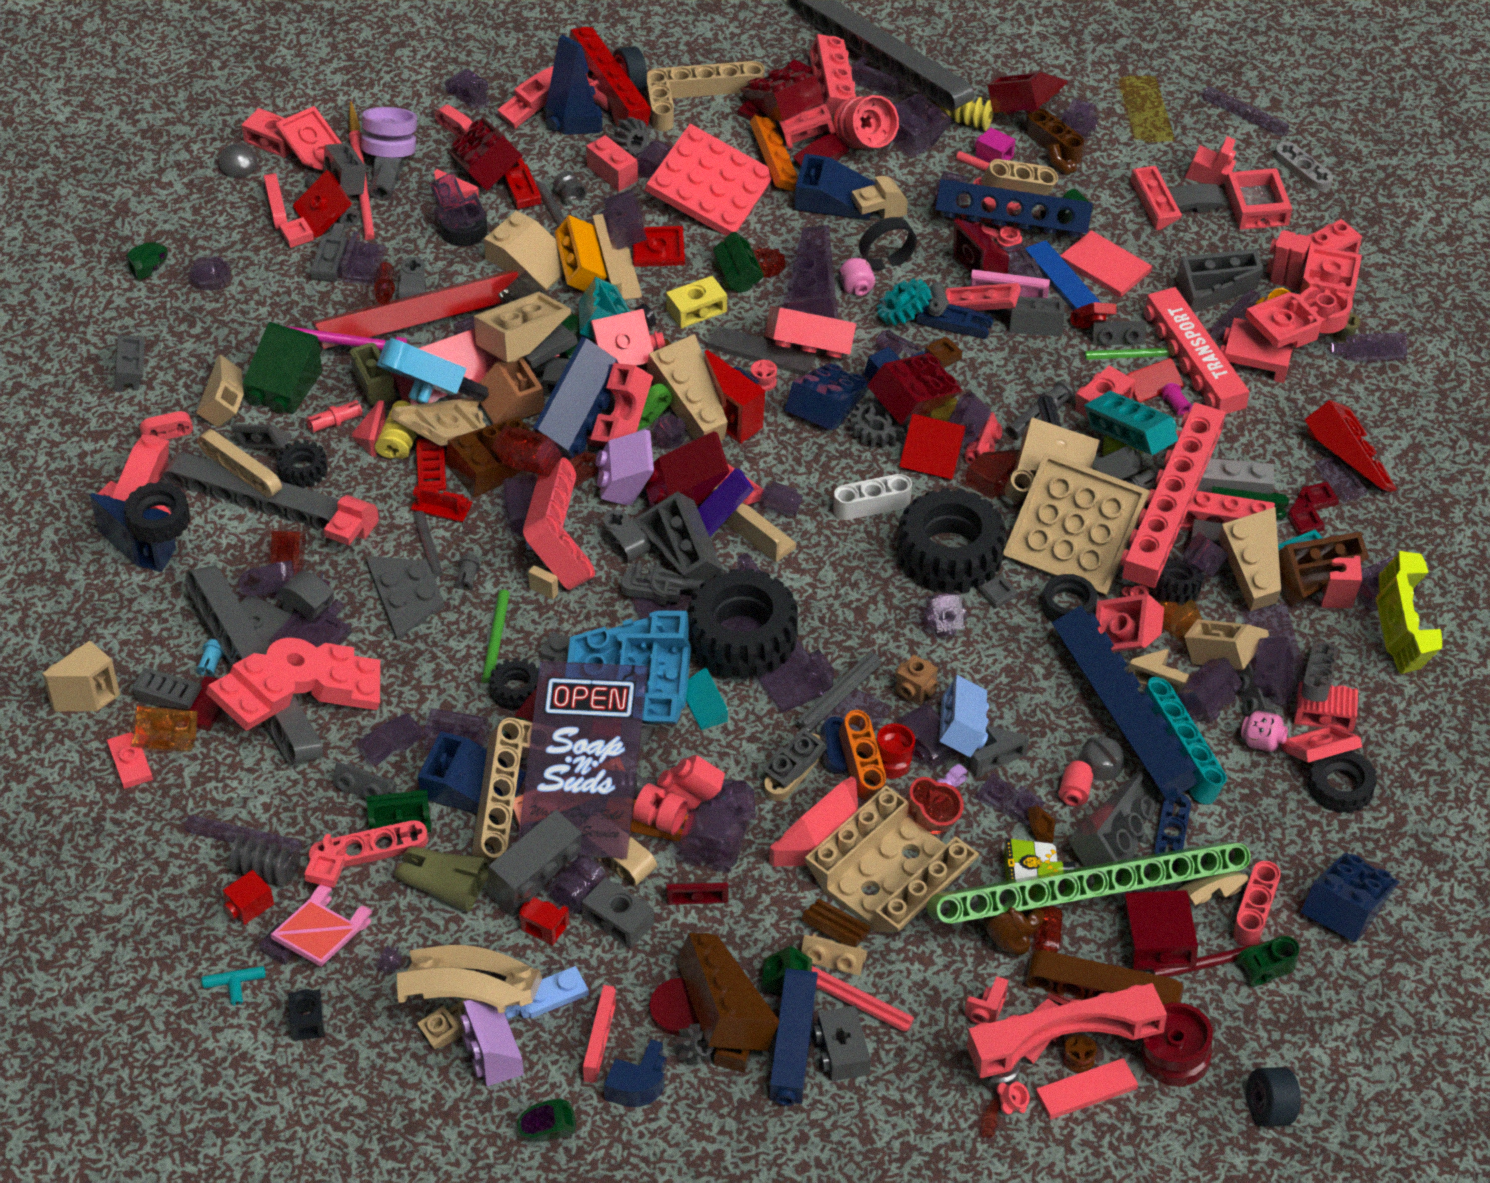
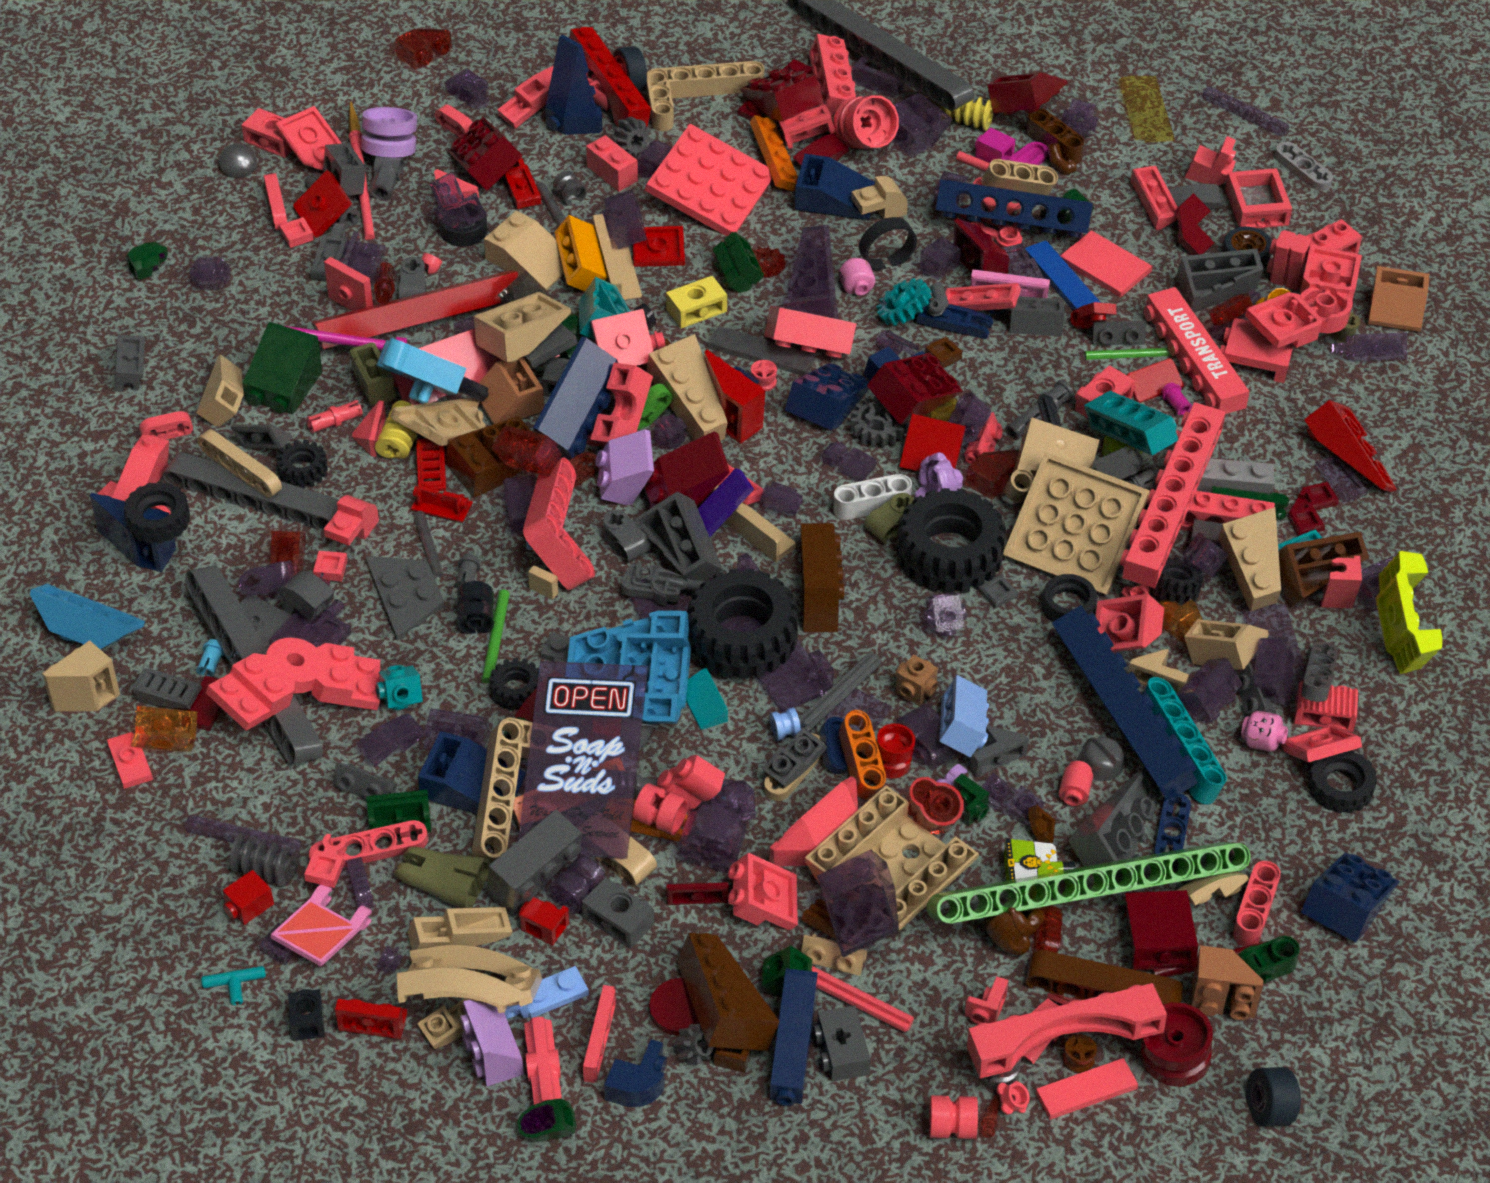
none -> dark azure wedge [30,584,145,650]
none -> coral plate [313,551,348,582]
none -> coral plate [324,257,373,311]
none -> red bracket [335,999,408,1039]
none -> clear purple beam [346,857,374,909]
none -> teal brick [376,665,423,710]
none -> clear red slope [395,29,452,69]
none -> tan slope [407,907,512,950]
none -> coral hinge [421,253,442,274]
none -> black wheel [457,581,494,634]
none -> coral piece [524,1017,562,1105]
none -> coral plate [728,853,798,930]
none -> light blue wheel [770,707,801,741]
none -> reddish brown wedge [800,523,845,633]
none -> clear purple slope [817,849,899,957]
none -> clear purple plate [822,441,877,482]
none -> olive piece [864,493,914,544]
none -> lavender hair [914,452,963,498]
none -> clear purple brick [920,237,961,280]
none -> coral wheel [929,1095,978,1139]
none -> dark green bracket [953,773,989,826]
none -> dark pink tile [1008,142,1048,165]
none -> dark red tile [1175,193,1215,255]
none -> nougat slope [1191,945,1263,1020]
none -> clear red beam [1208,293,1253,325]
none -> wheel [1223,226,1272,268]
none -> nougat slope [1368,266,1430,332]

